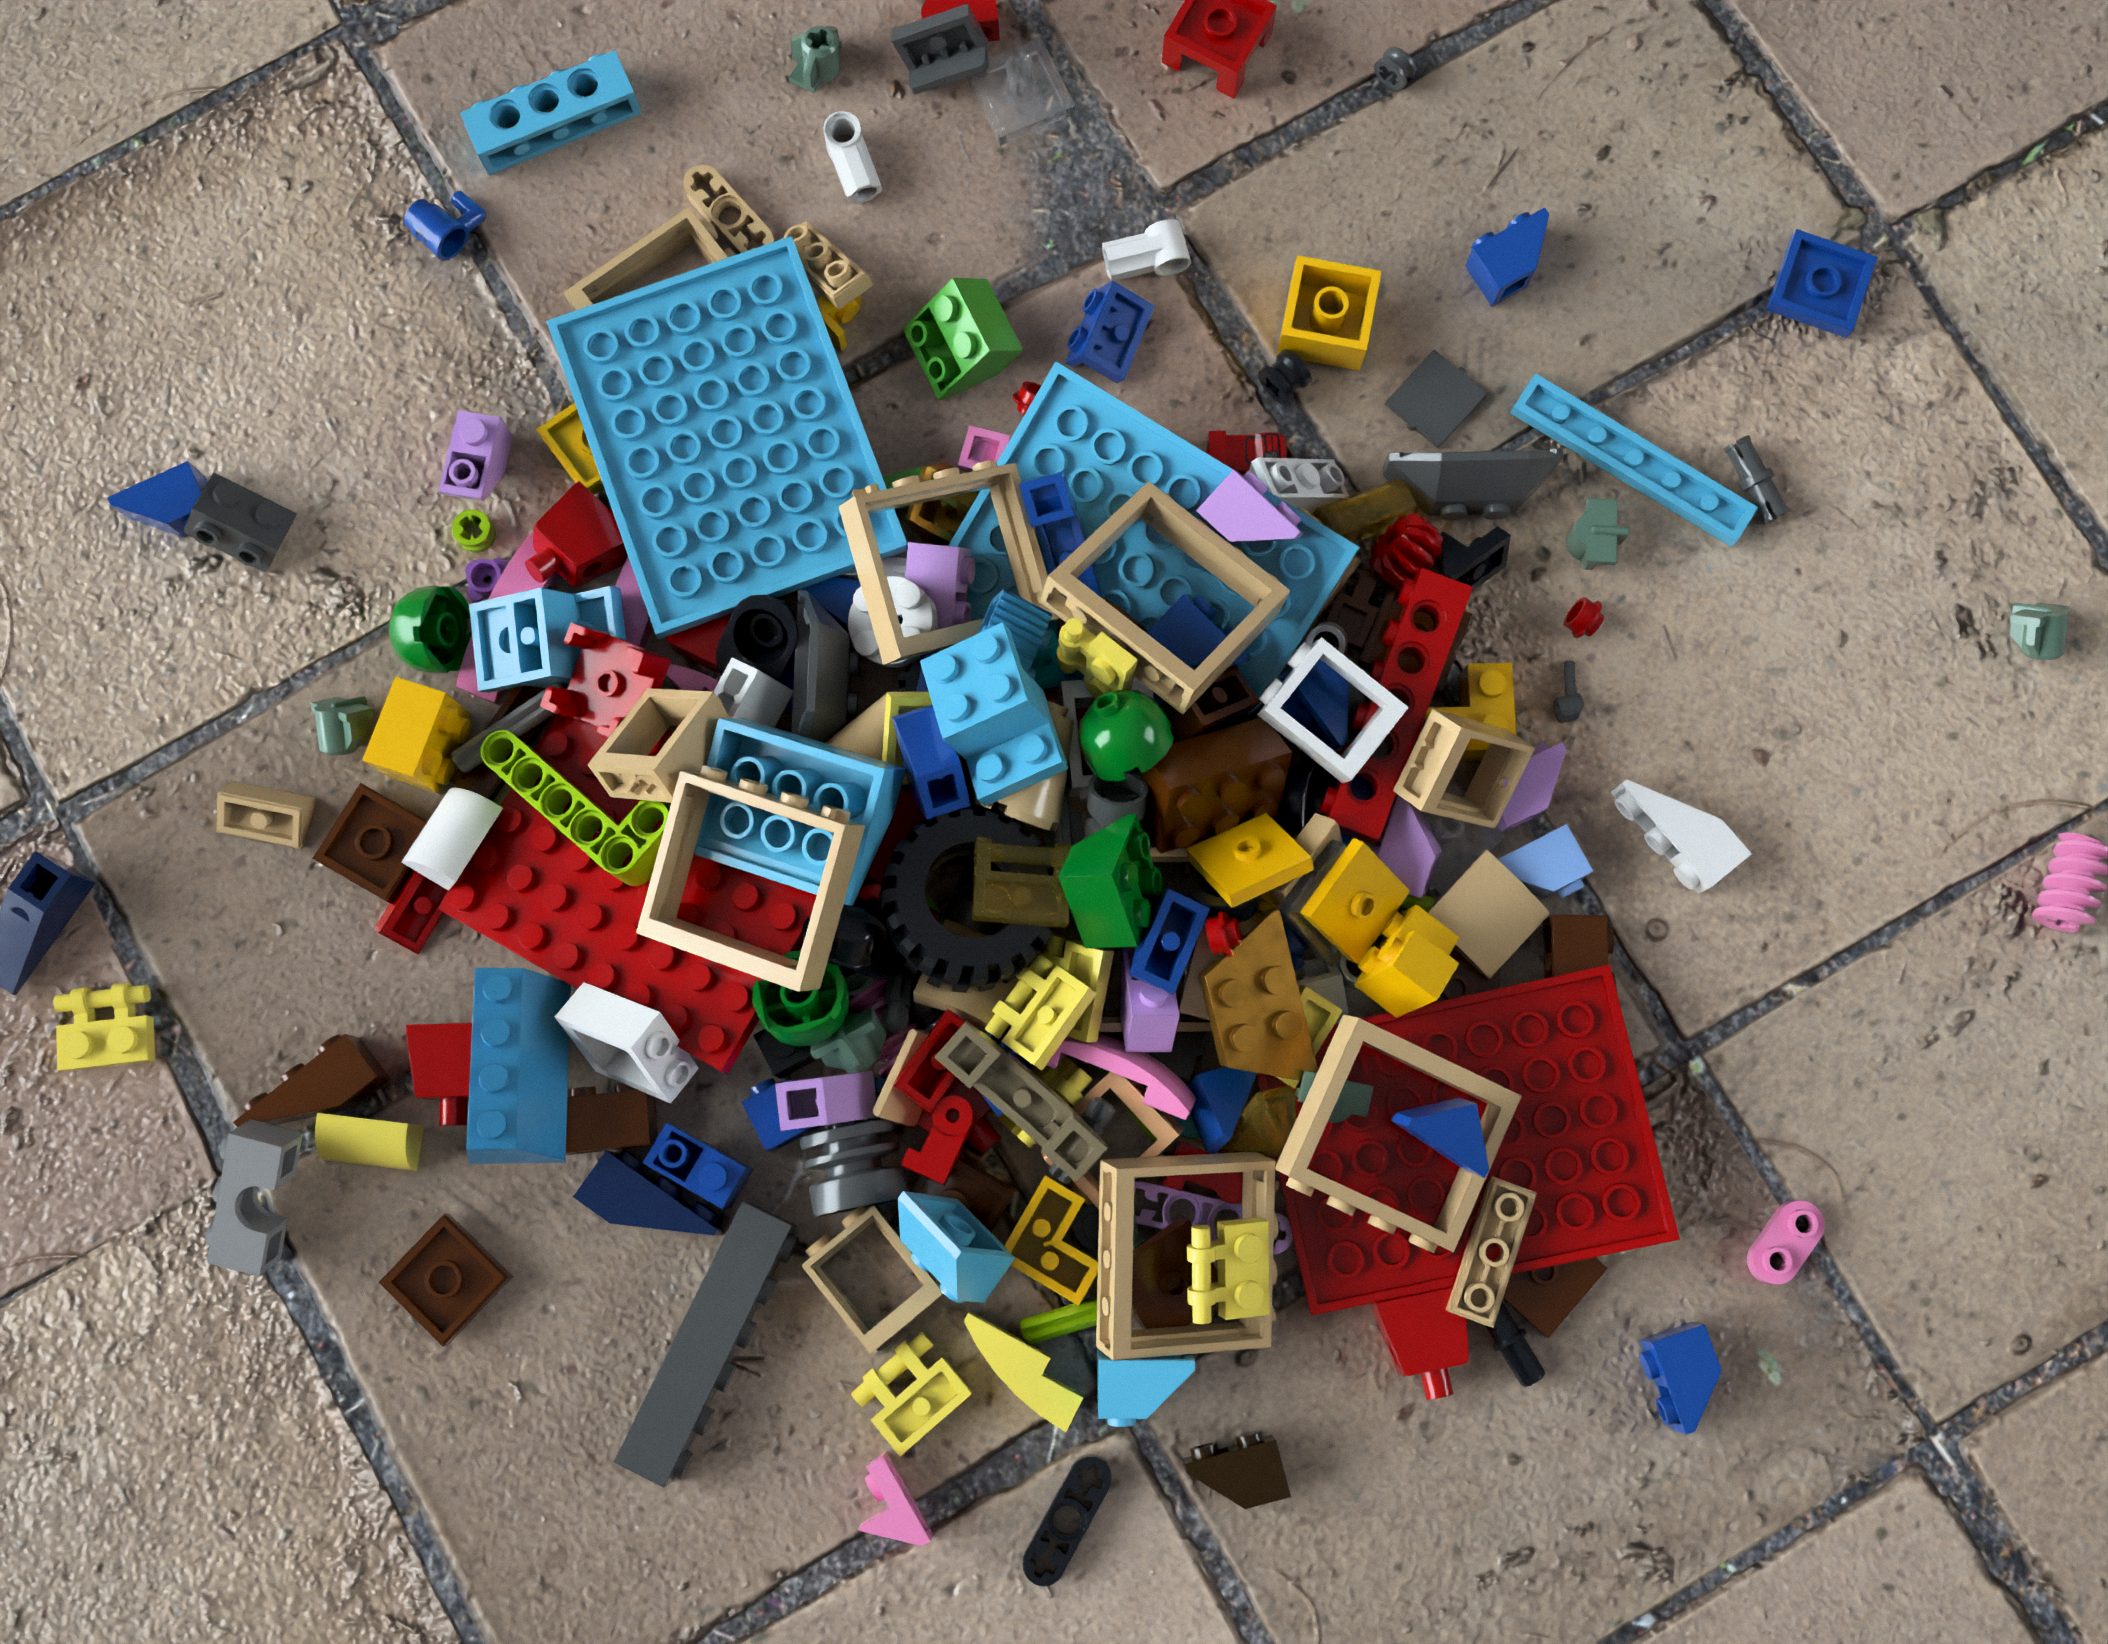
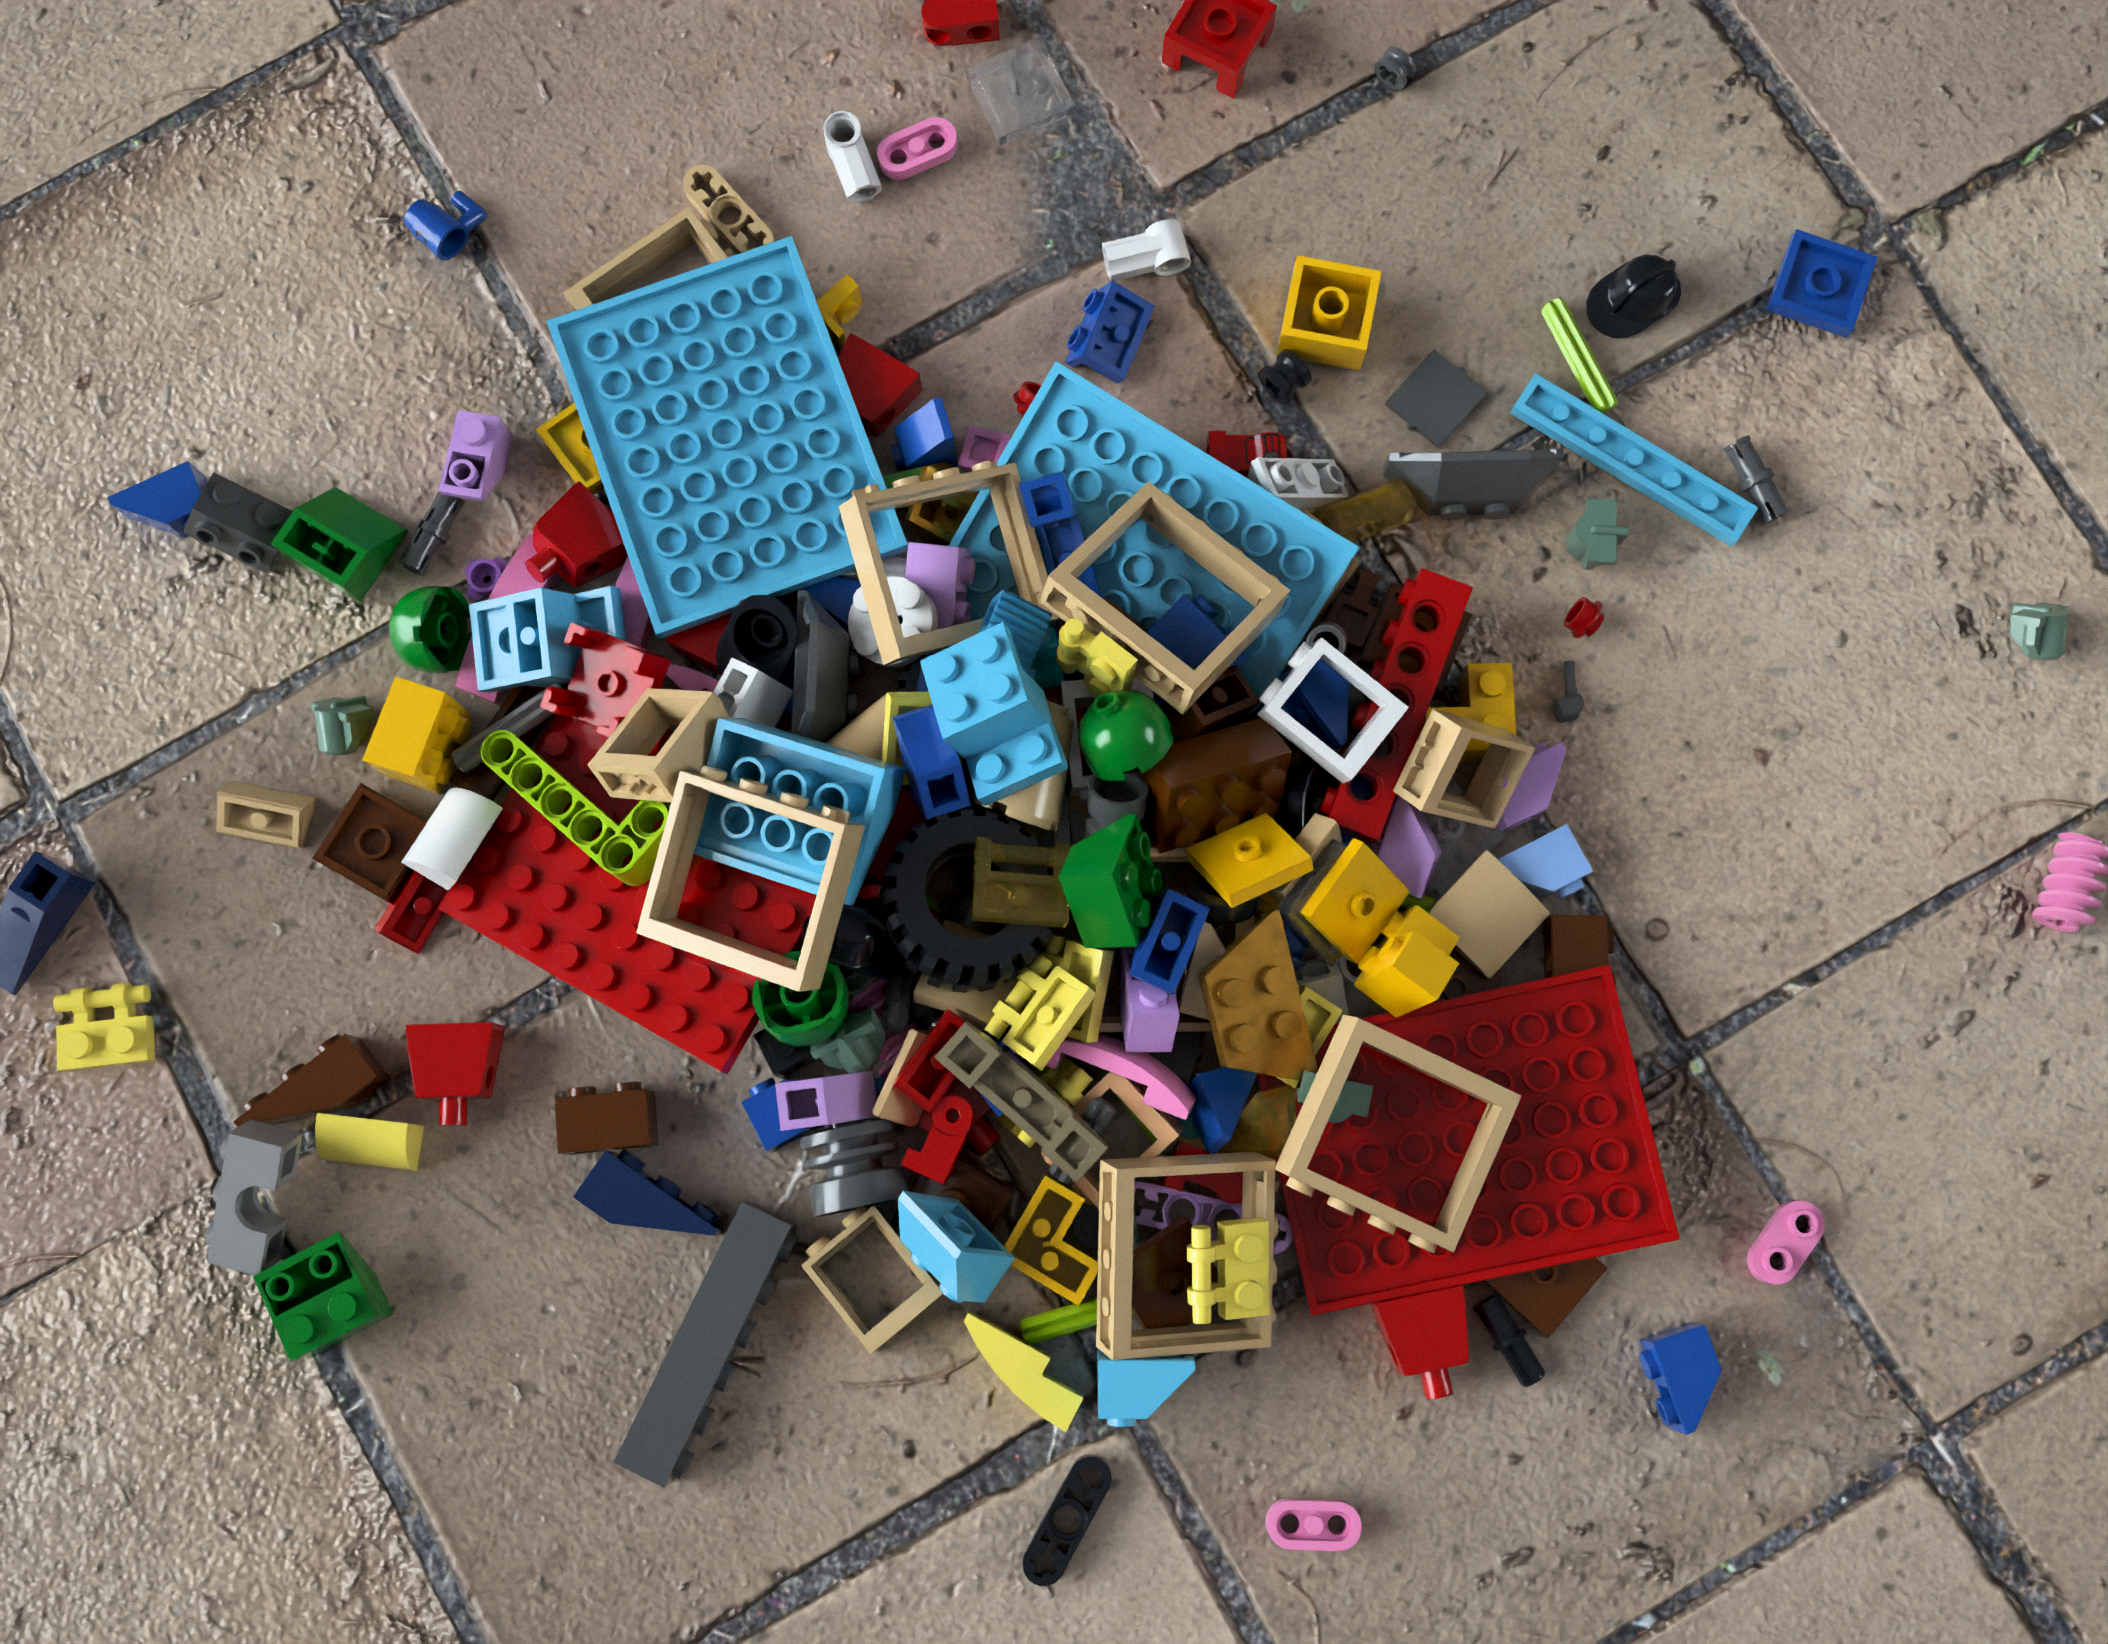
reddish brown plate [379,1213,513,1347] -> none
lime bush [452,509,496,553] -> none
medium azure brick [460,50,642,175] -> none
dark azure slope [466,968,571,1164] -> none
white window [554,982,699,1104] -> none
blue slope [643,1122,754,1209] -> none
tan tile [781,221,873,310] -> none
sand green piece [789,26,842,93] -> none
light yellow plate [851,1331,973,1456] -> none
bright pink slope [858,1451,933,1546] -> none
dark grey bracket [891,4,988,94] -> none
bright green slope [902,278,1024,400] -> none
dark brown slope [1182,1430,1291,1509] -> none
lavender slope [1196,469,1304,543] -> none
red plate [1206,911,1242,957] -> none
red gear [1369,512,1443,590] -> none
blue slope [1391,1098,1489,1178] -> none
black slope [1438,526,1511,591] -> none
tan tile [1446,1176,1537,1328] -> none
blue slope [1465,208,1549,307] -> none
white slope [1611,780,1752,894] -> none
none -> green slope [252,1232,394,1362]
none -> green slope [271,487,409,602]
none -> dark grey pin [398,492,465,576]
none -> red torso [838,333,922,437]
none -> bright pink plate [877,117,958,180]
none -> blue slope [890,397,958,470]
none -> bright pink plate [1265,1498,1362,1551]
none -> lime axle [1541,298,1618,414]
none -> black piece [1586,254,1681,338]

